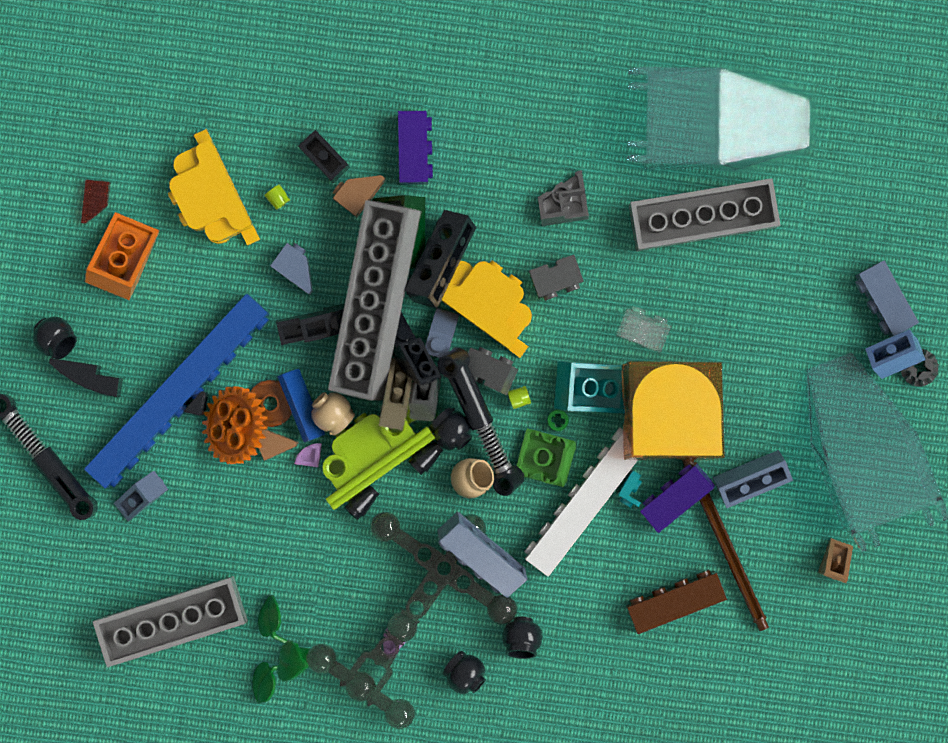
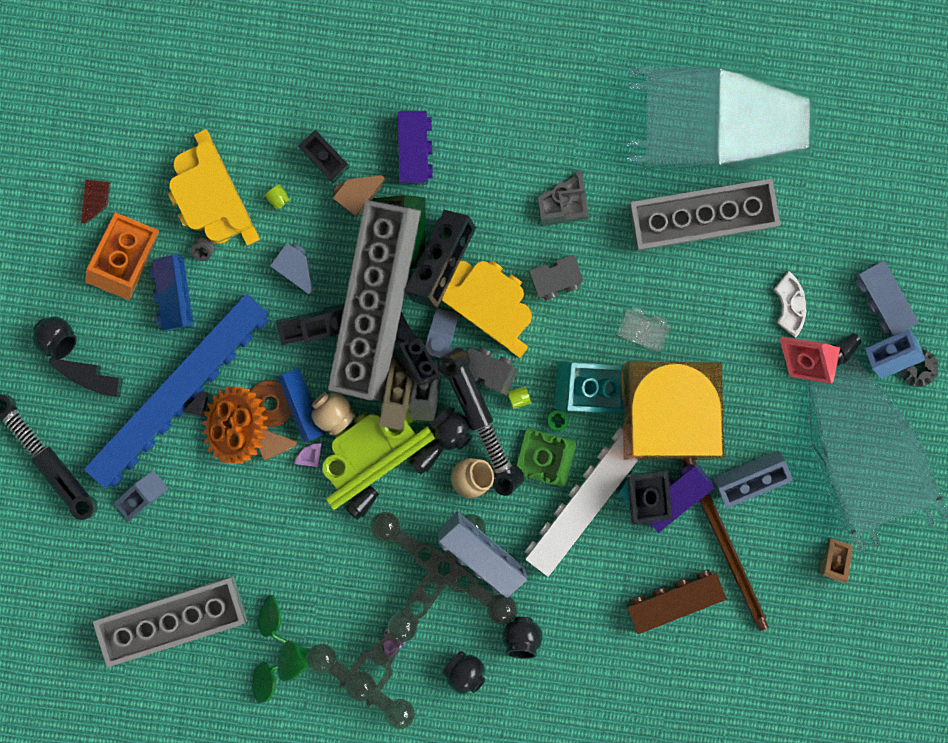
none -> blue slope [149,254,194,332]
none -> dark grey bush [191,237,215,261]
none -> black slope [627,471,672,525]
none -> white tile [773,271,806,338]
none -> coral slope [780,337,840,384]
none -> black cone [831,333,862,366]

